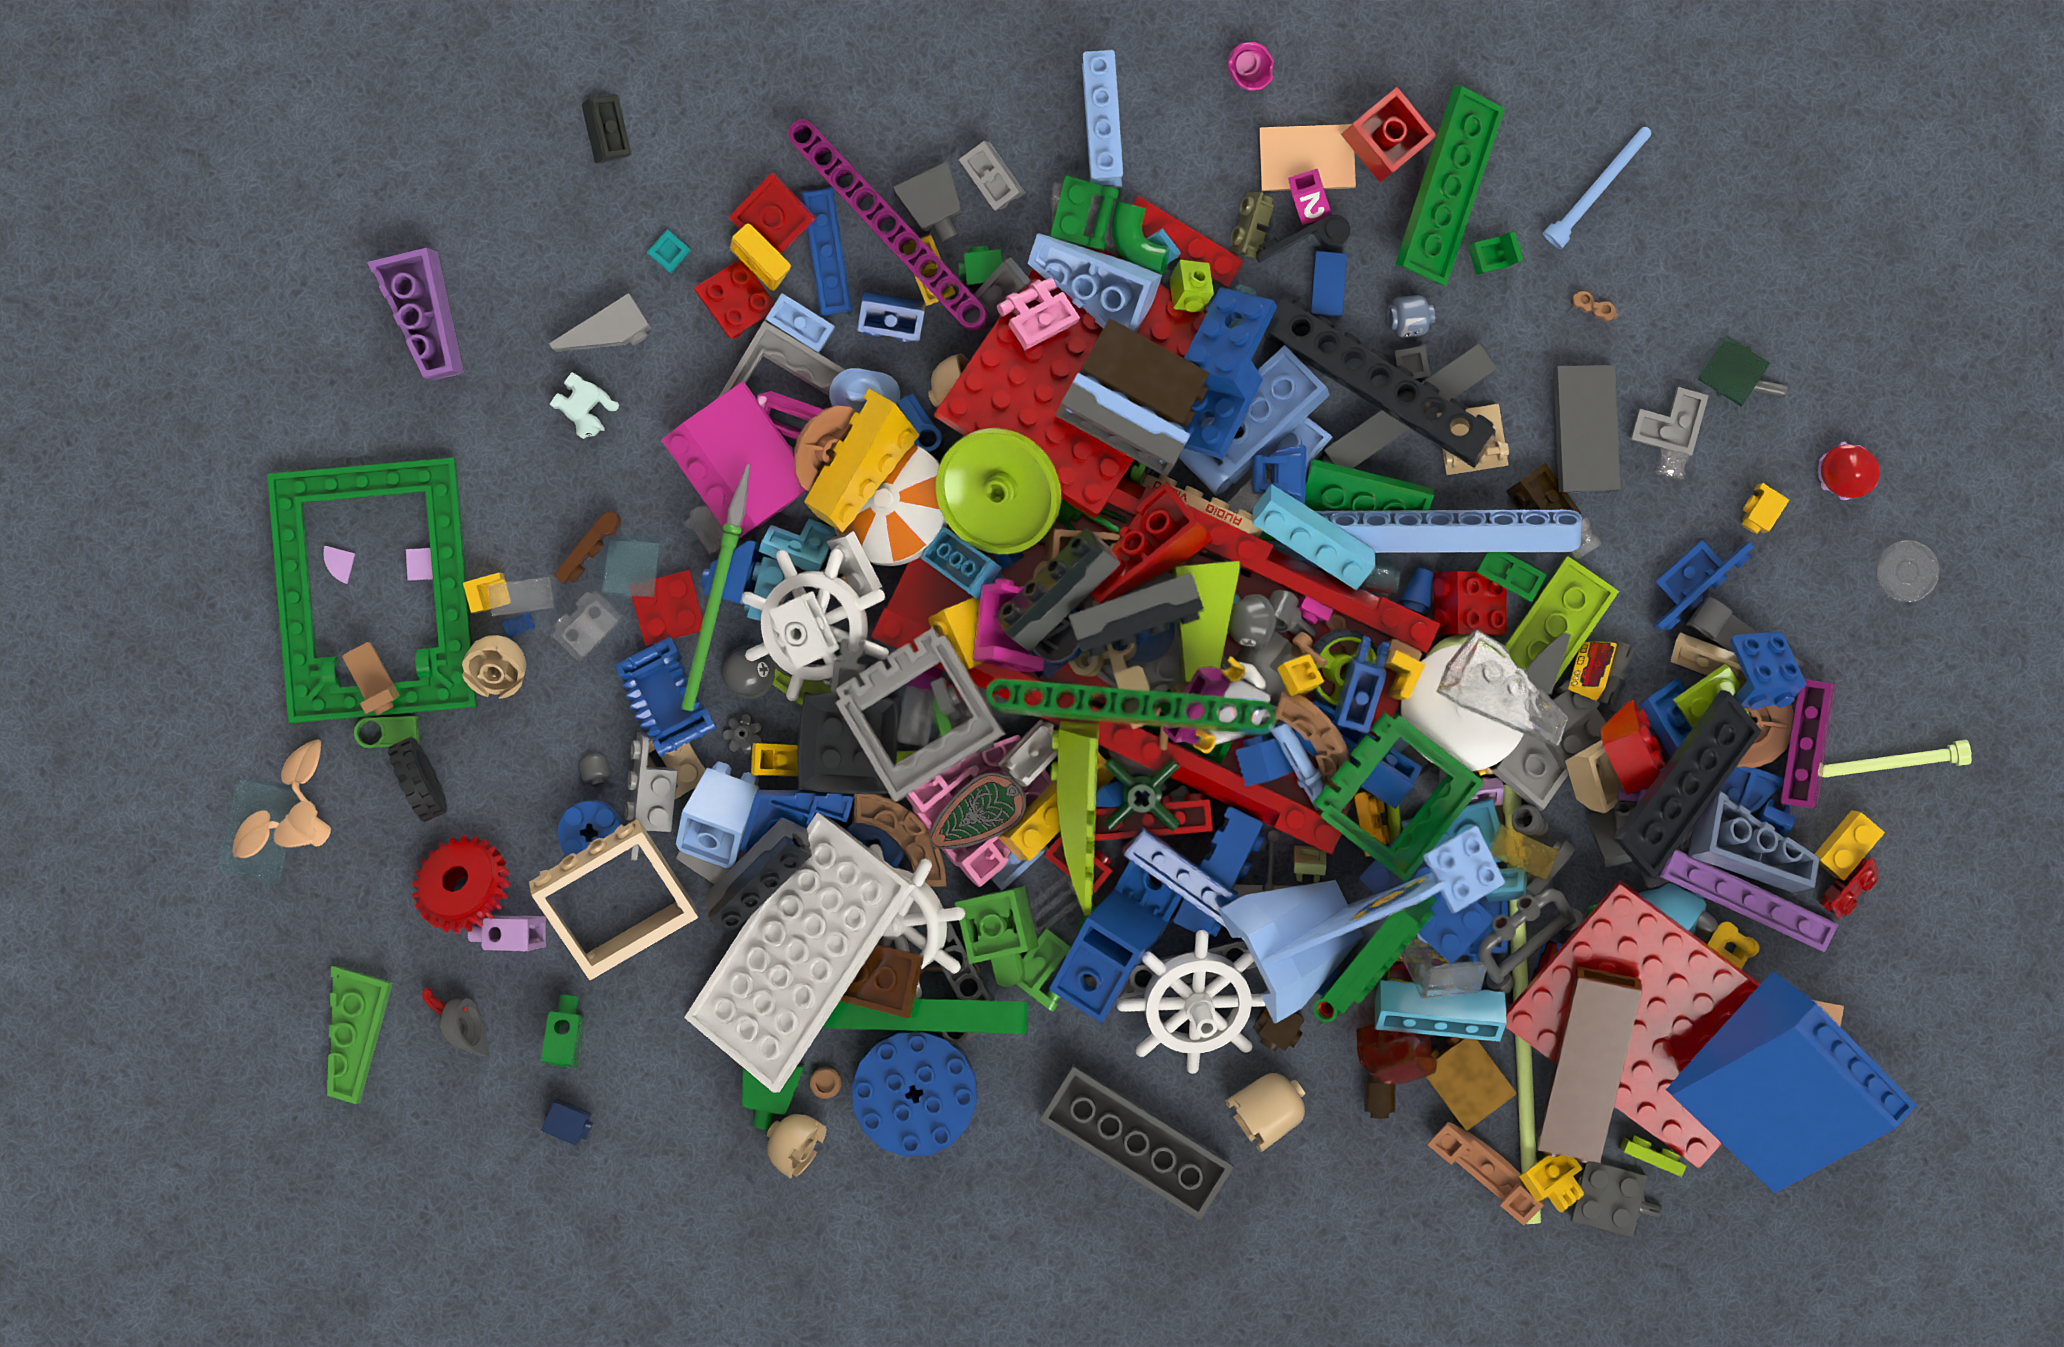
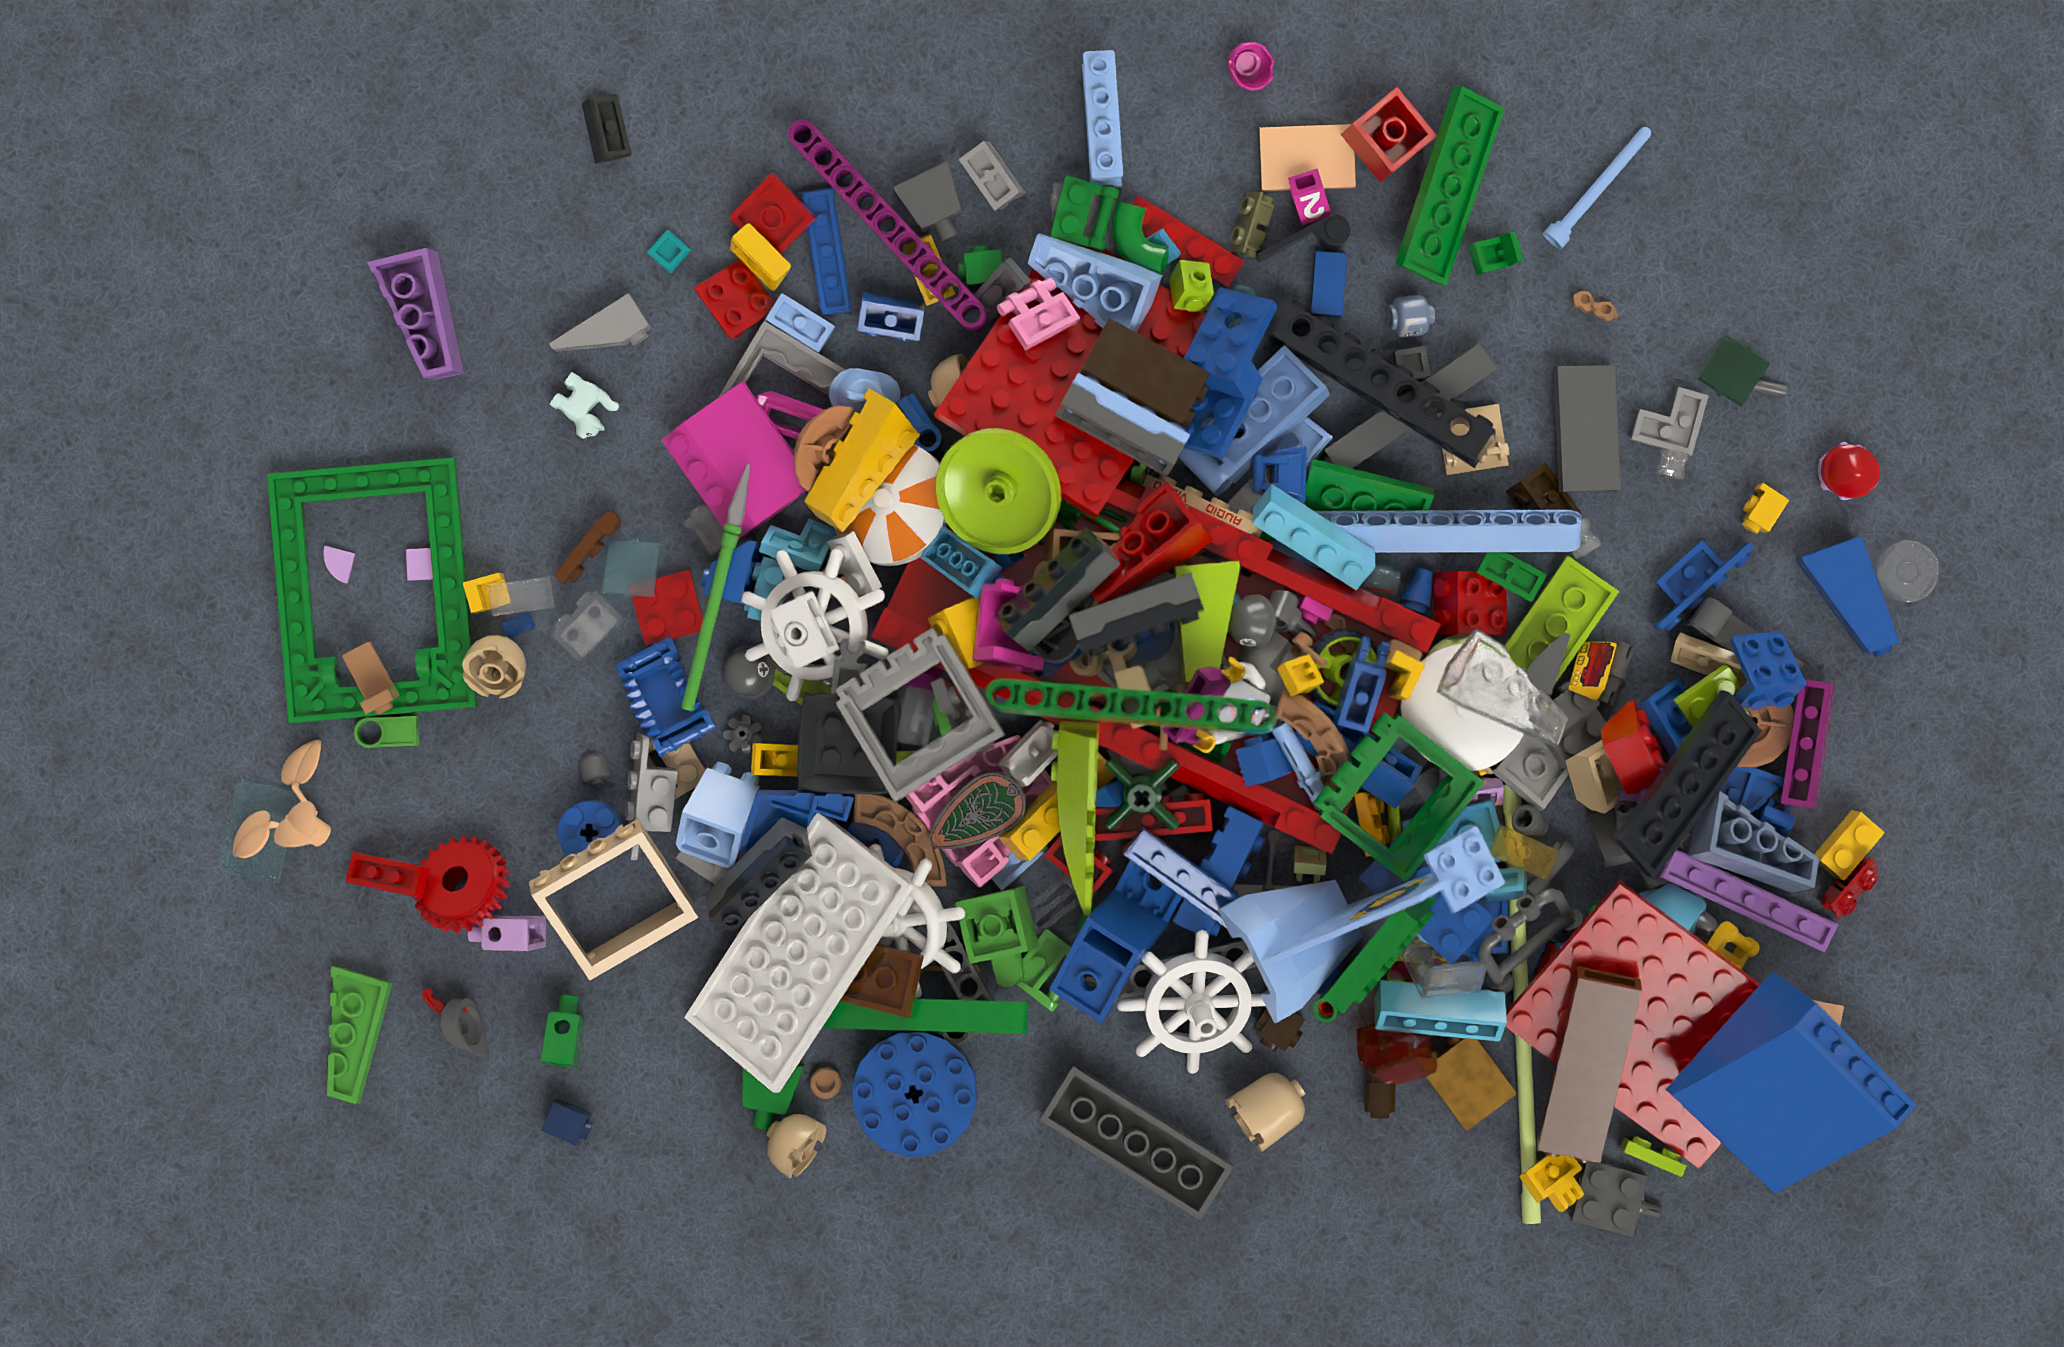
black tyre [388,737,448,823] -> none
nougat slope [1427,1122,1545,1225] -> none
yellowish green piece [1822,740,1972,777] -> none
none -> red plate [345,852,430,899]
none -> blue slope [1796,536,1900,657]

